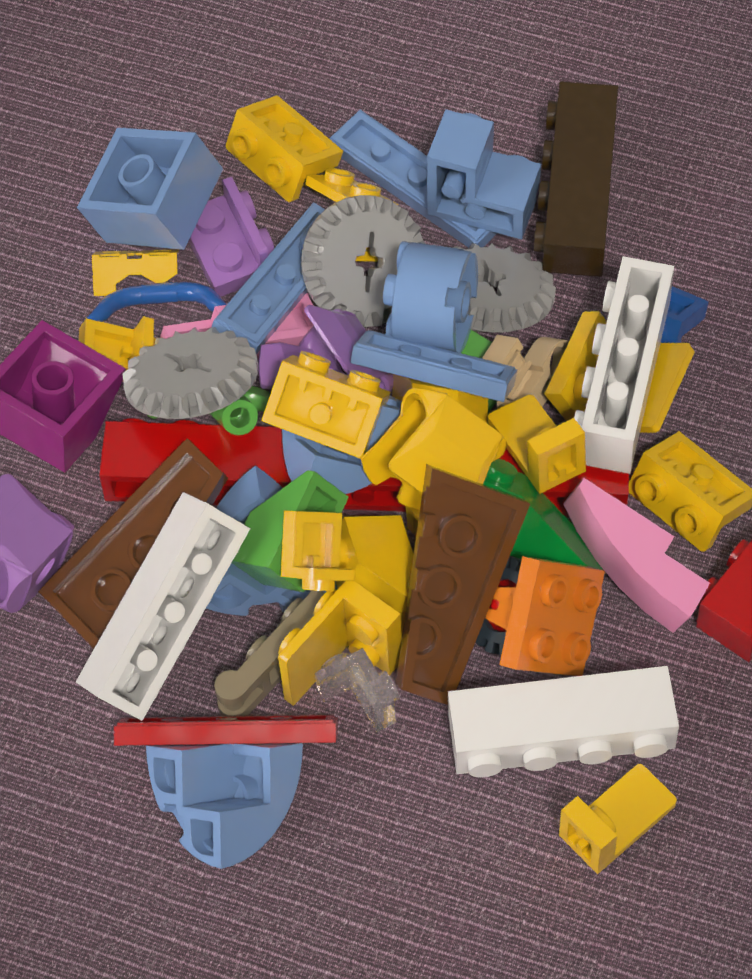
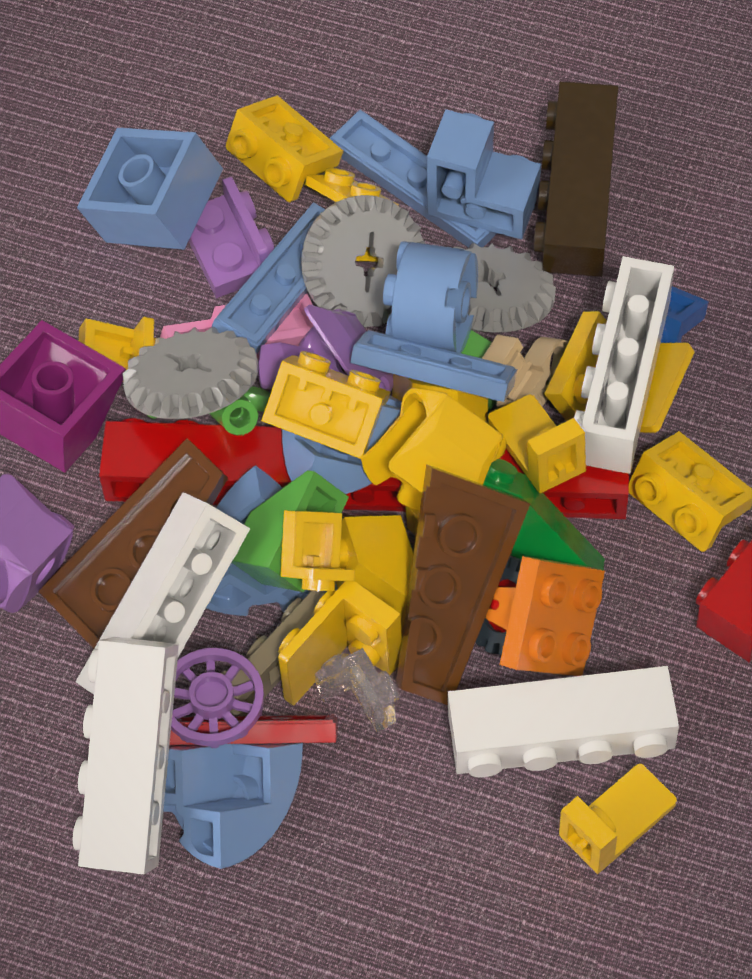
blue animal [87,282,227,322] -> none
yellow piece [92,249,179,296] -> none
bright pink slope [564,478,710,633] -> none
none -> white brick [73,637,179,874]
none -> medium lavender wheel [171,648,264,748]

